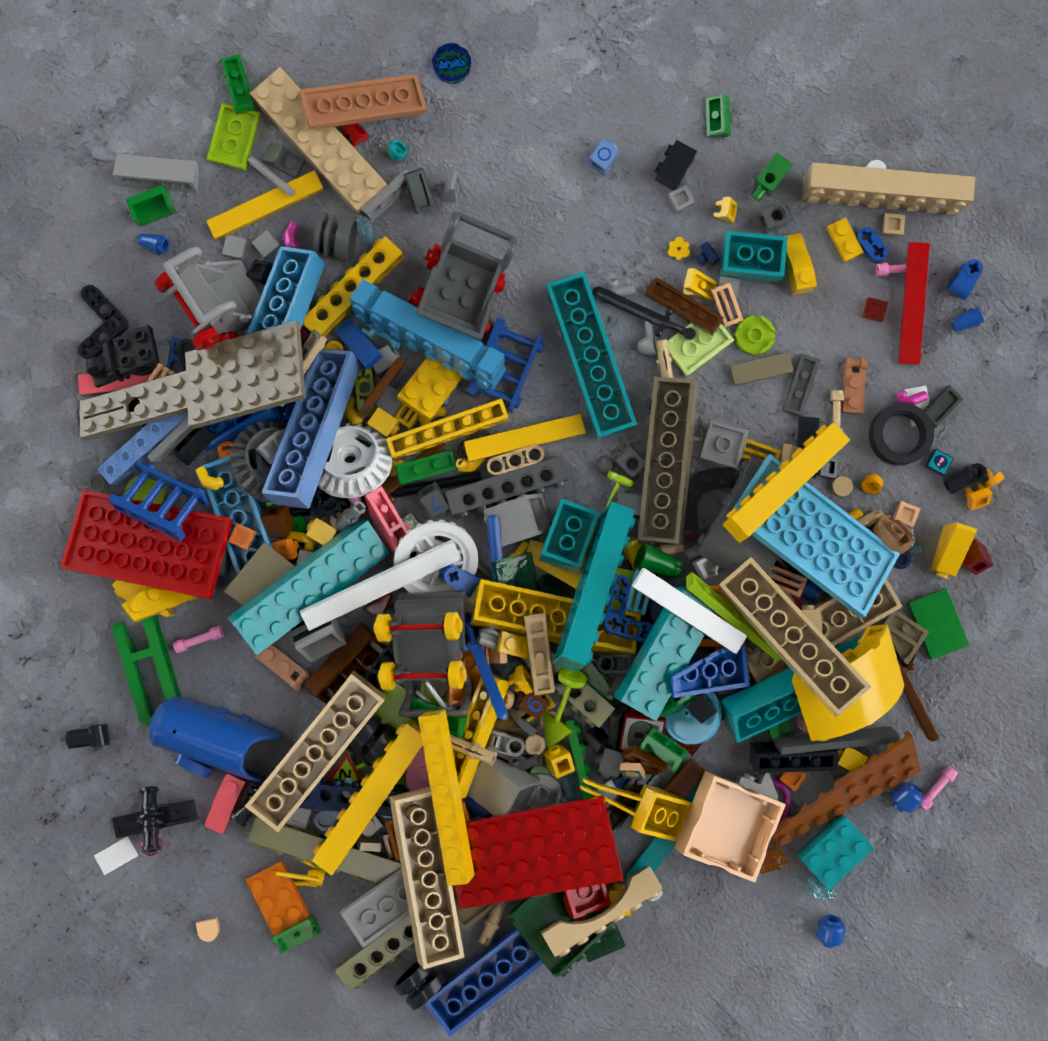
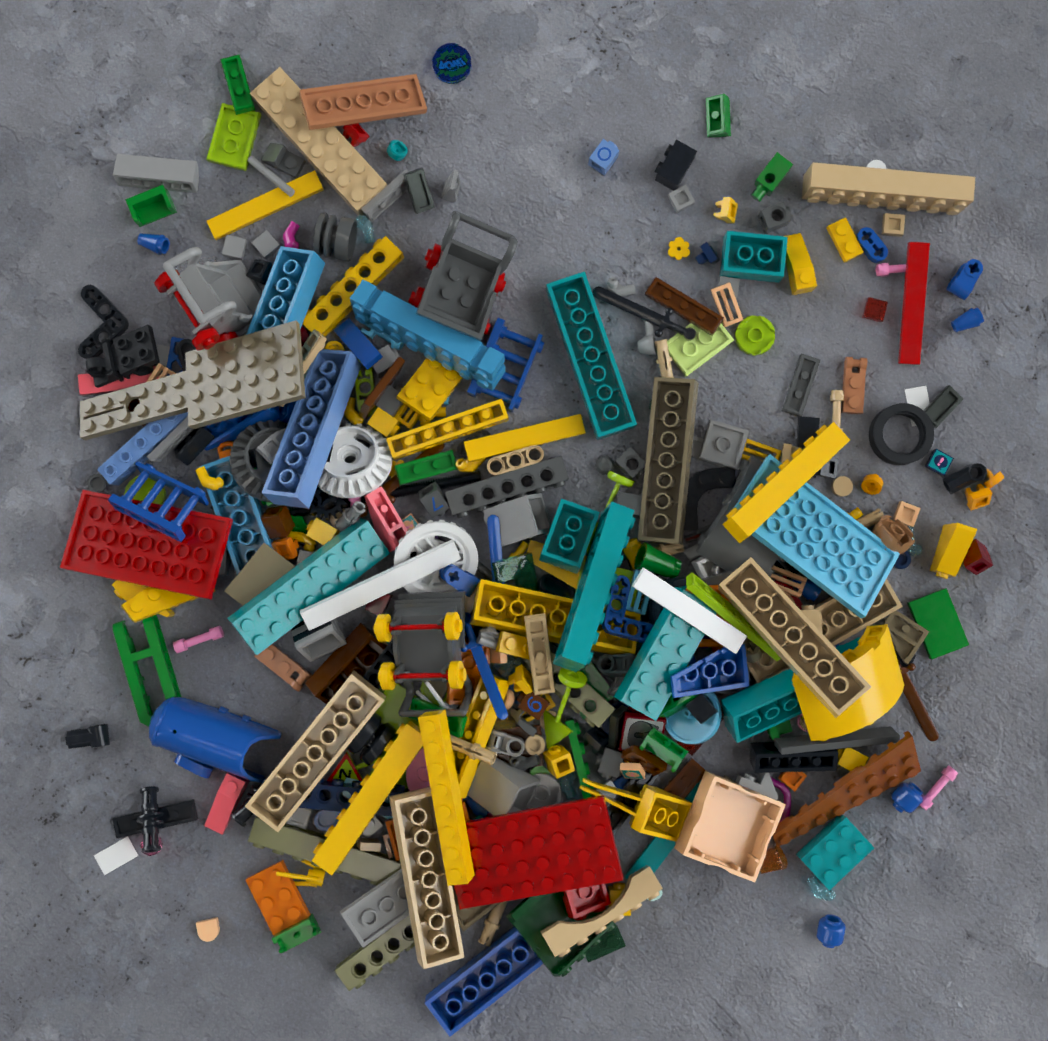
orange tile [228,523,257,550] -> none
black wheel [394,960,447,1010] -> none
yellow slope [683,268,718,301] -> none
dark tan tile [729,352,794,386] -> none
dark pink arm [896,391,928,405] -> none

